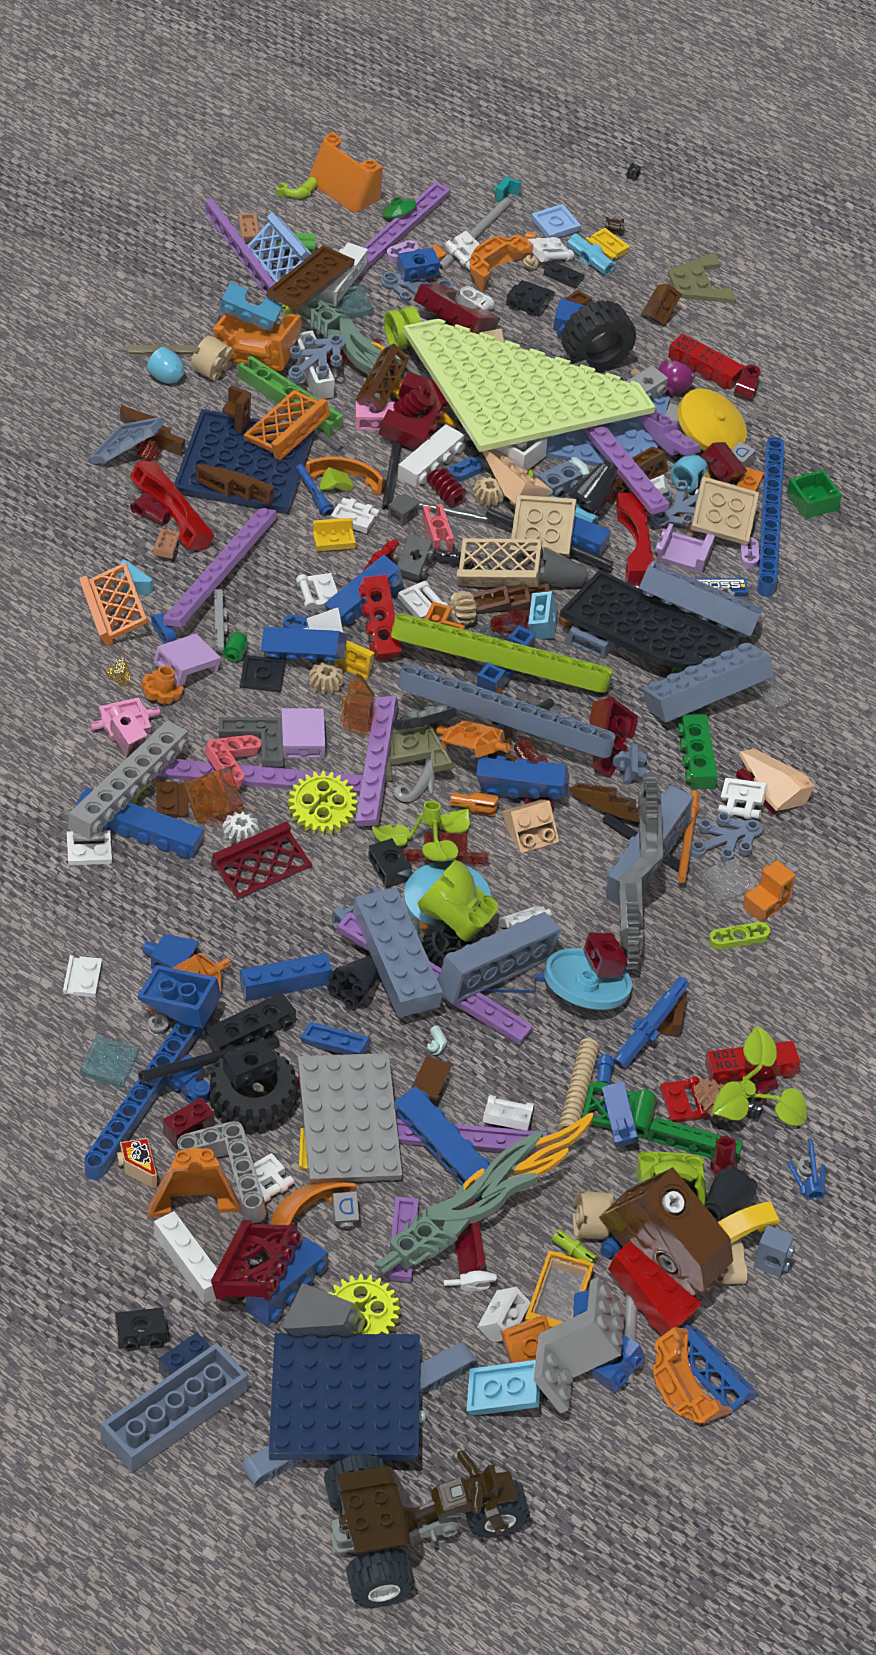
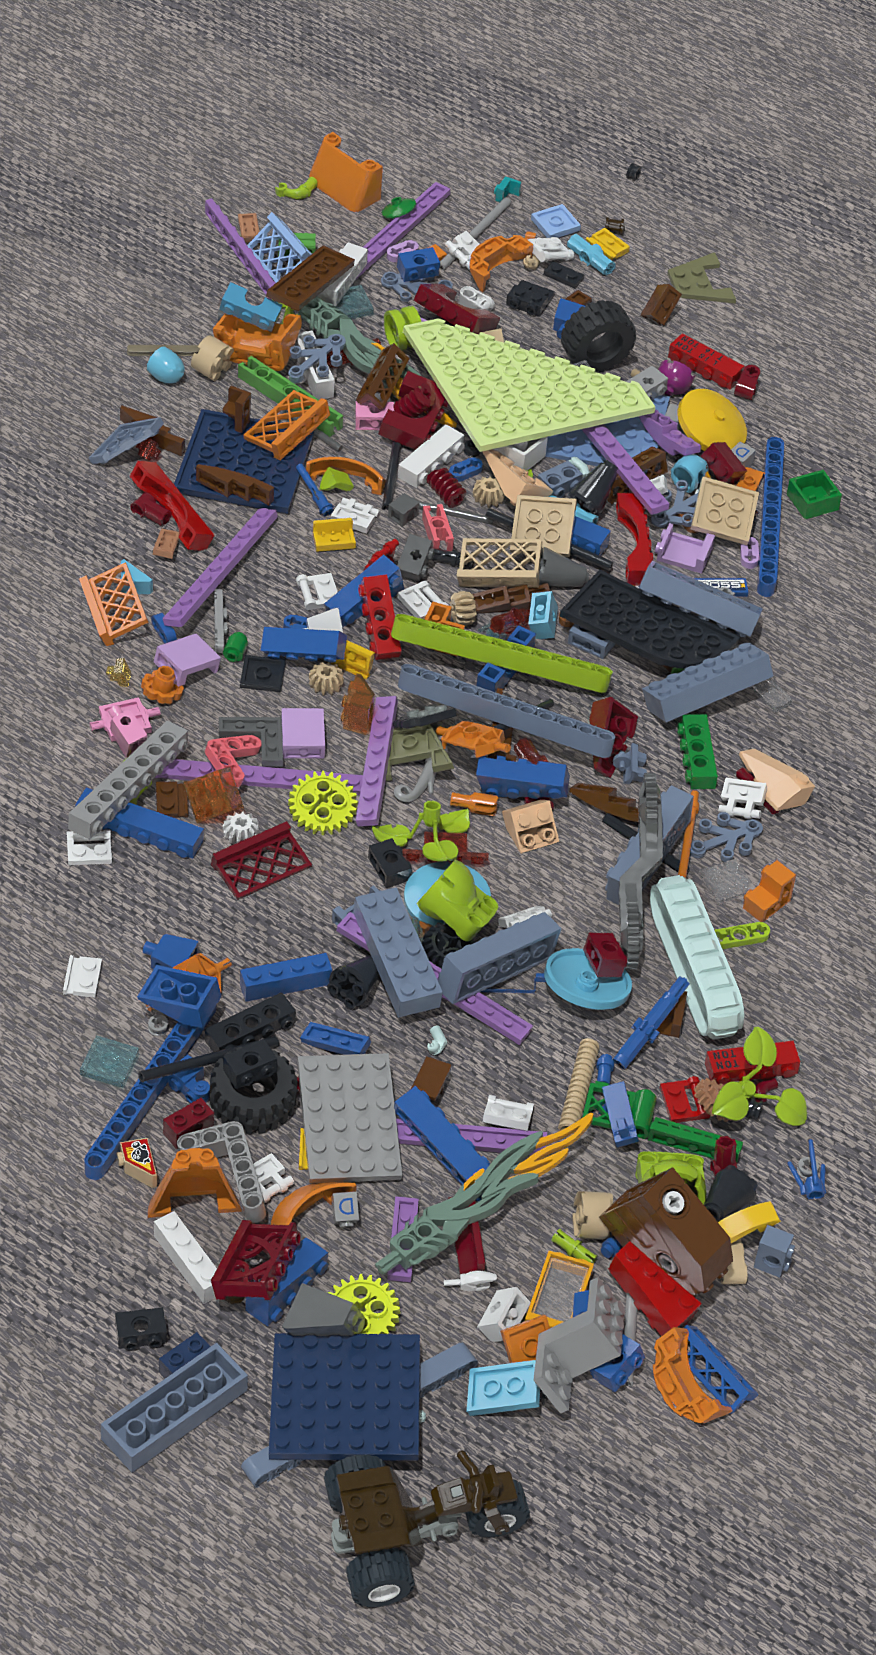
none -> light aqua piece [650,875,744,1040]

